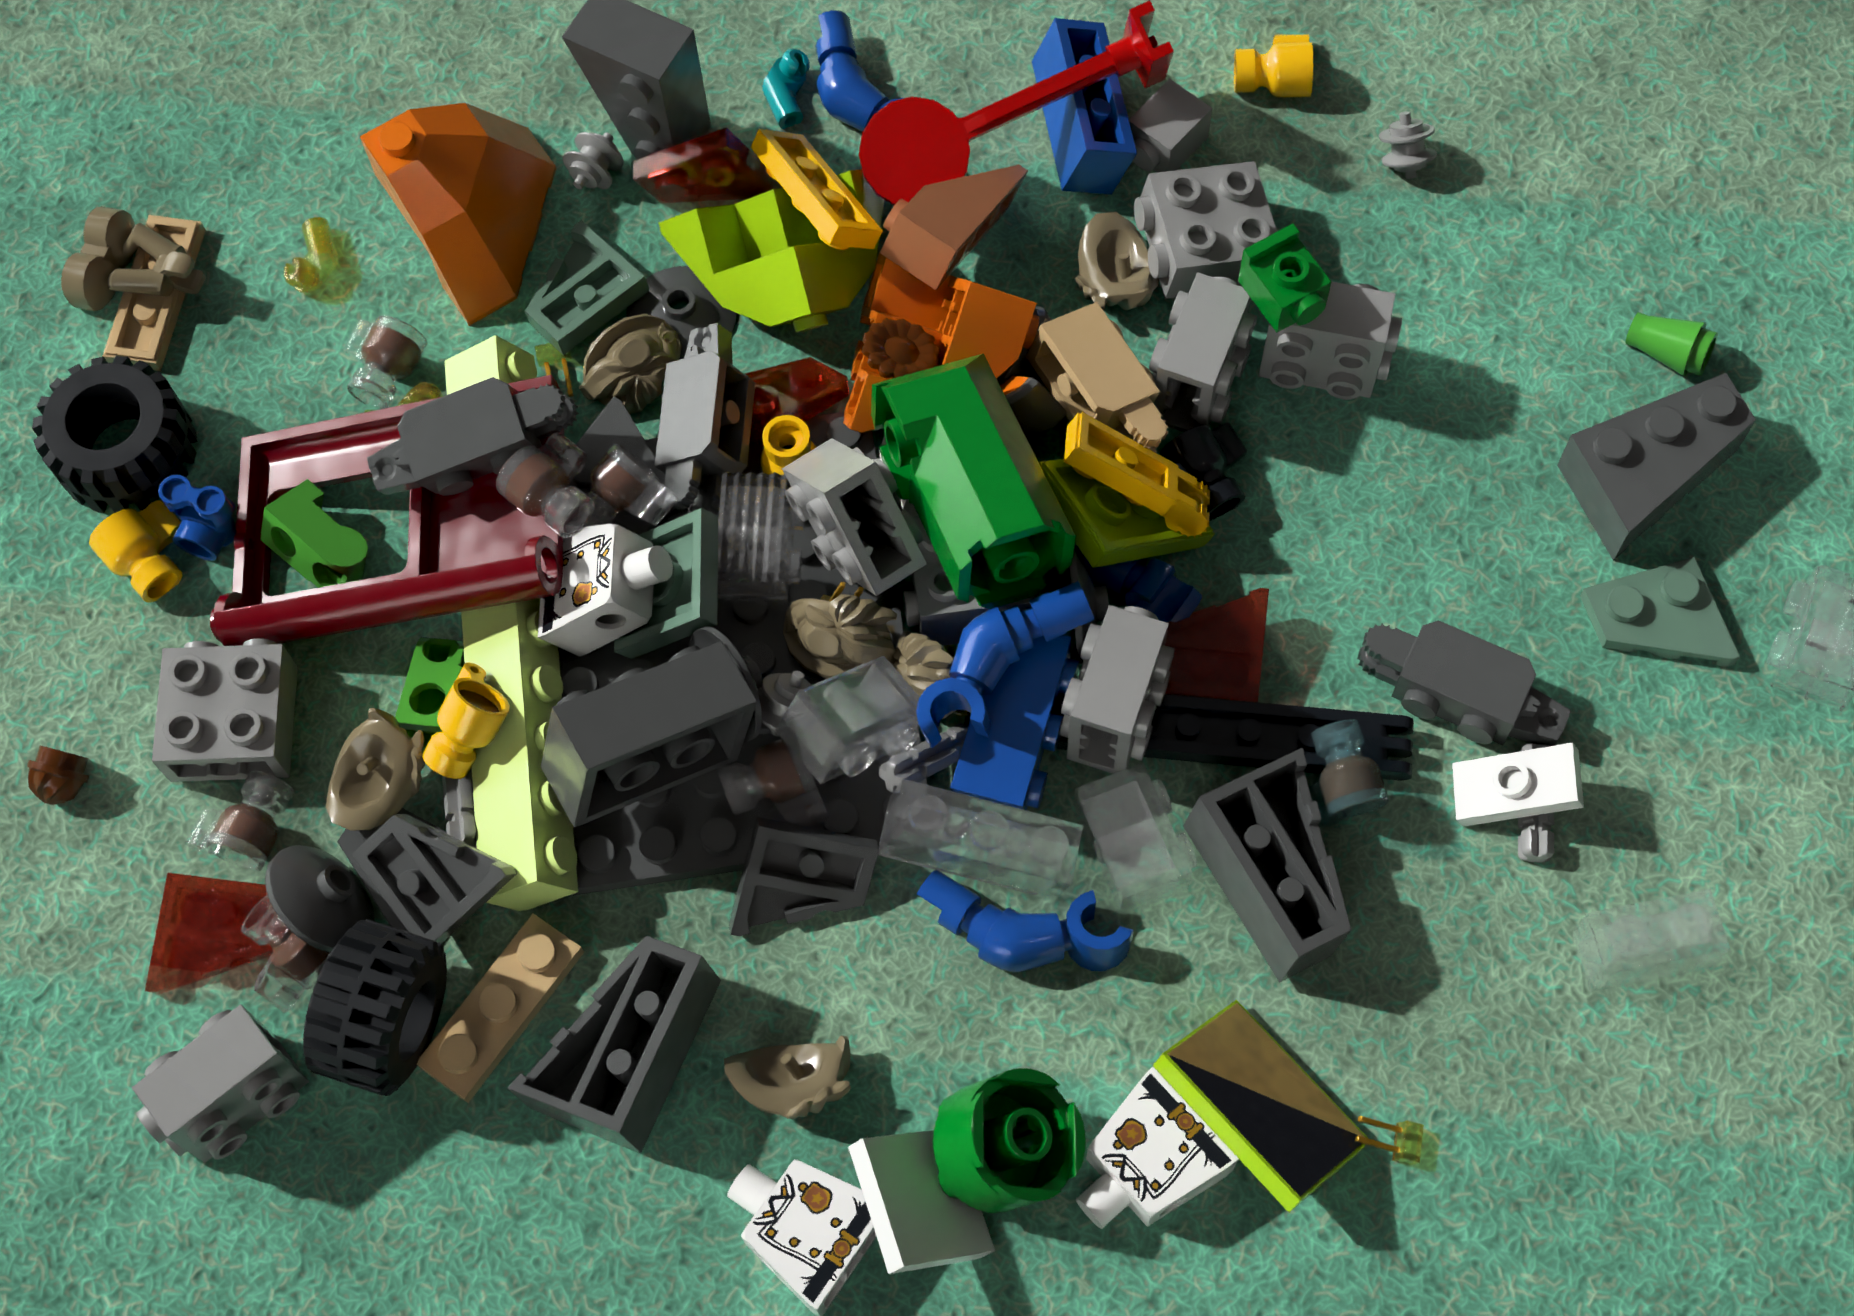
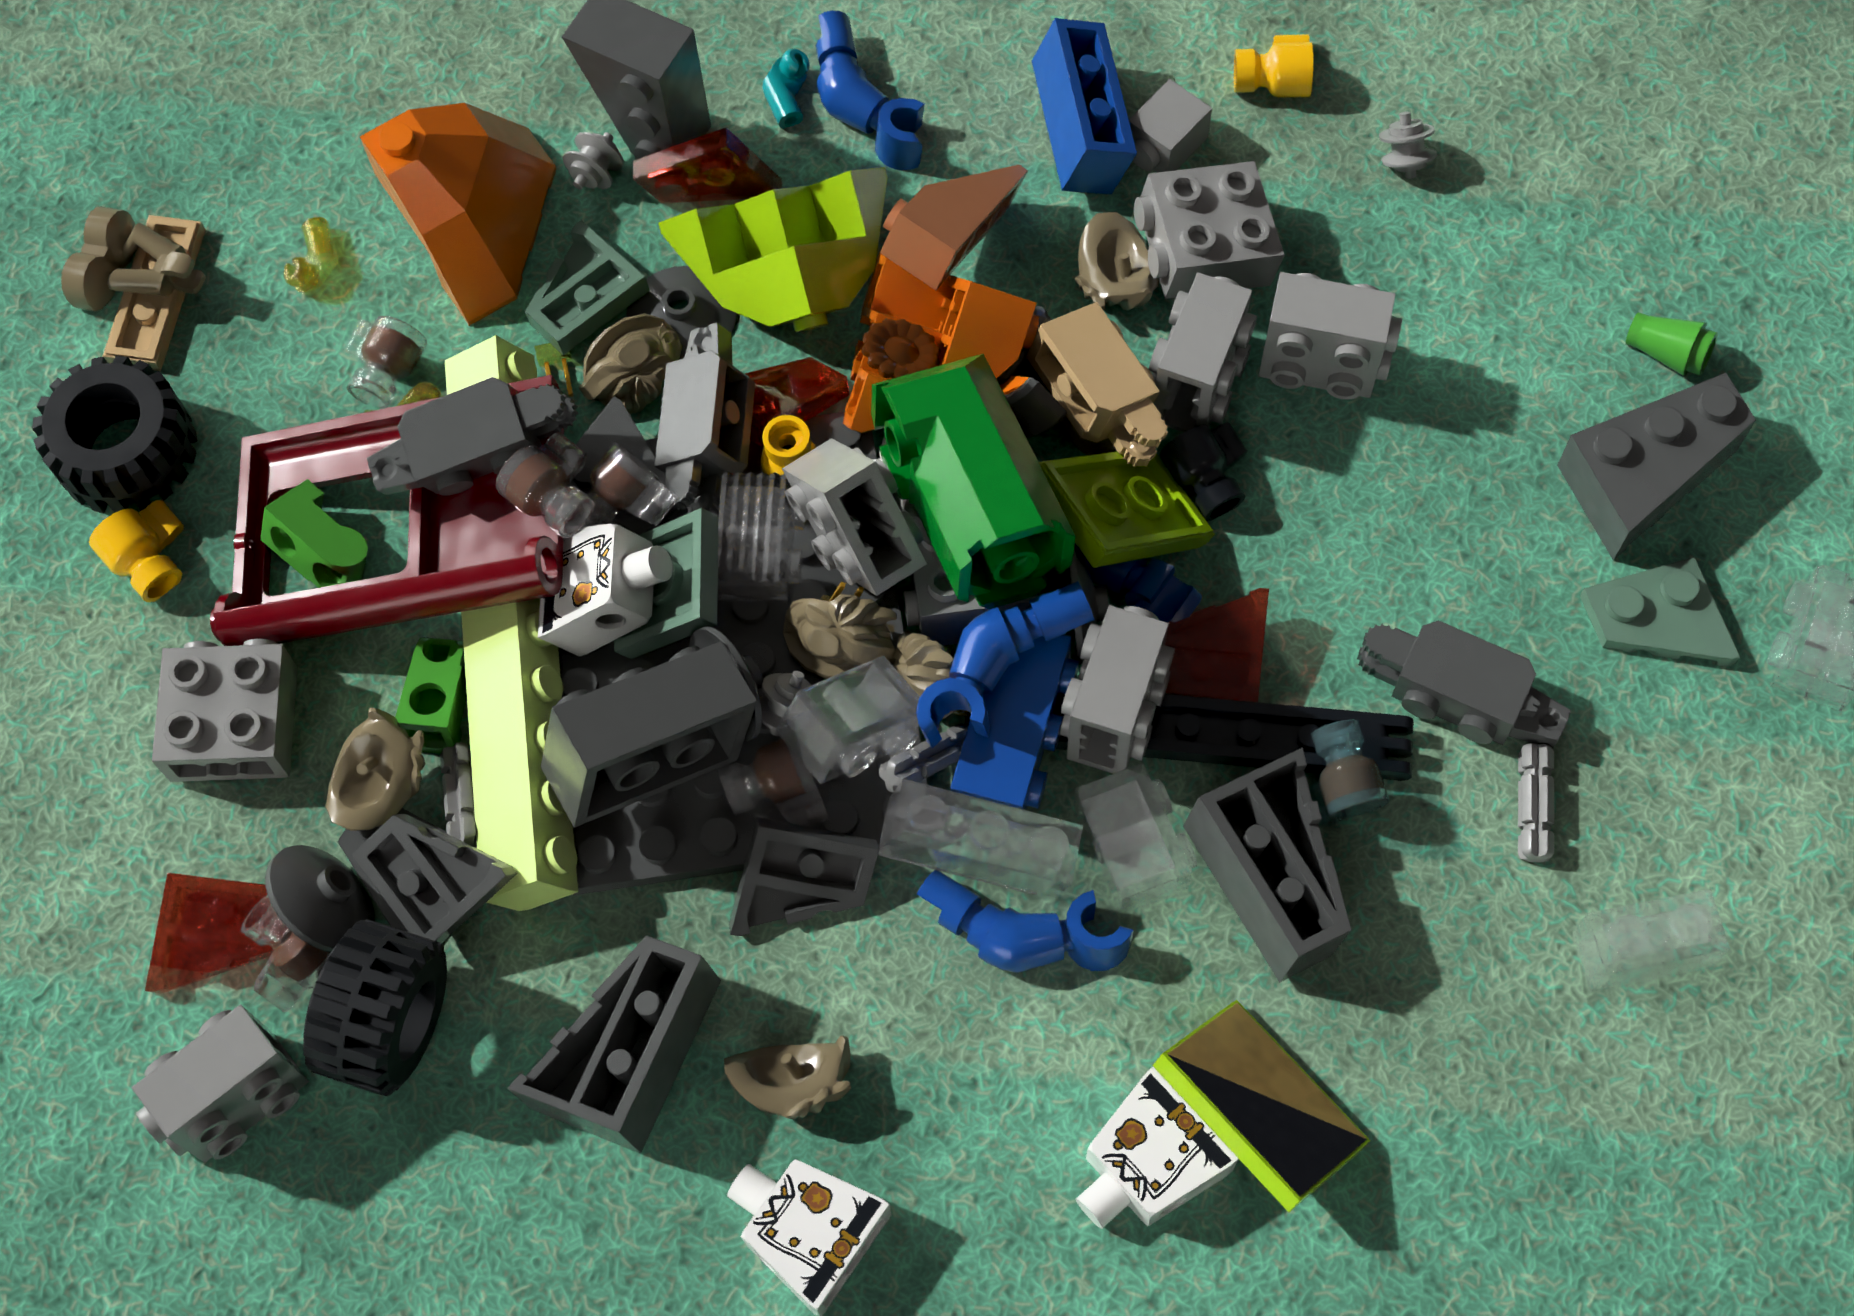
reddish brown plate [26,745,89,805] -> none
blue plate [158,475,236,561] -> none
clear piece [185,770,294,871] -> none
tan plate [417,913,584,1103] -> none
yellow piece [422,662,510,779] -> none
yellow plate [750,129,883,250] -> none
white tile [848,1130,995,1274] -> none
red piece [859,0,1174,205] -> none
green brick [933,1068,1086,1213] -> none
yellow hinge [1064,412,1210,538] -> none
green brick [1238,223,1332,333] -> none
clear yellow piece [1355,1116,1424,1165] -> none
white plate [1452,743,1584,826] -> none

